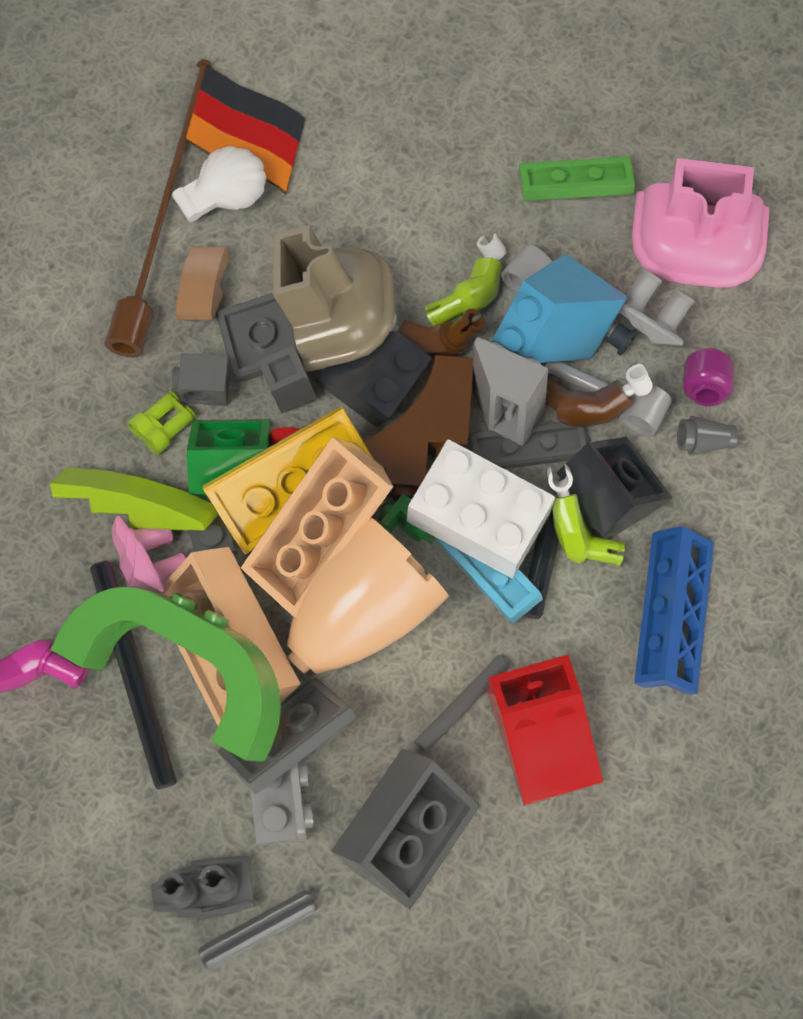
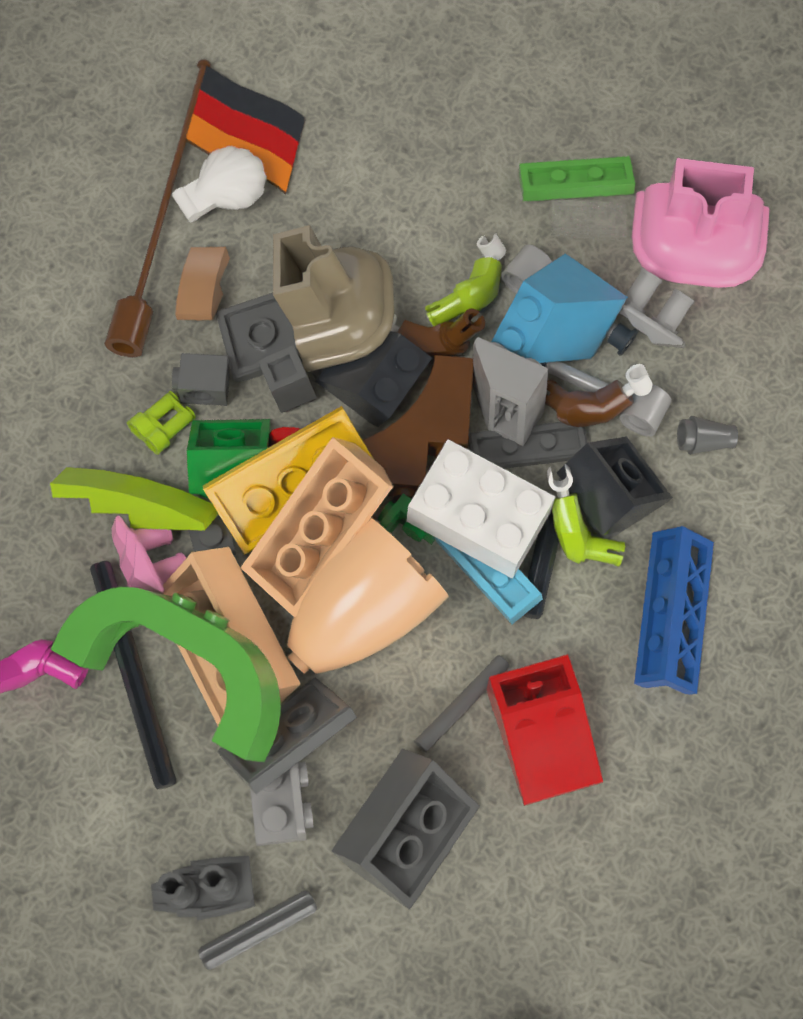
magenta head [683,348,734,406] -> none

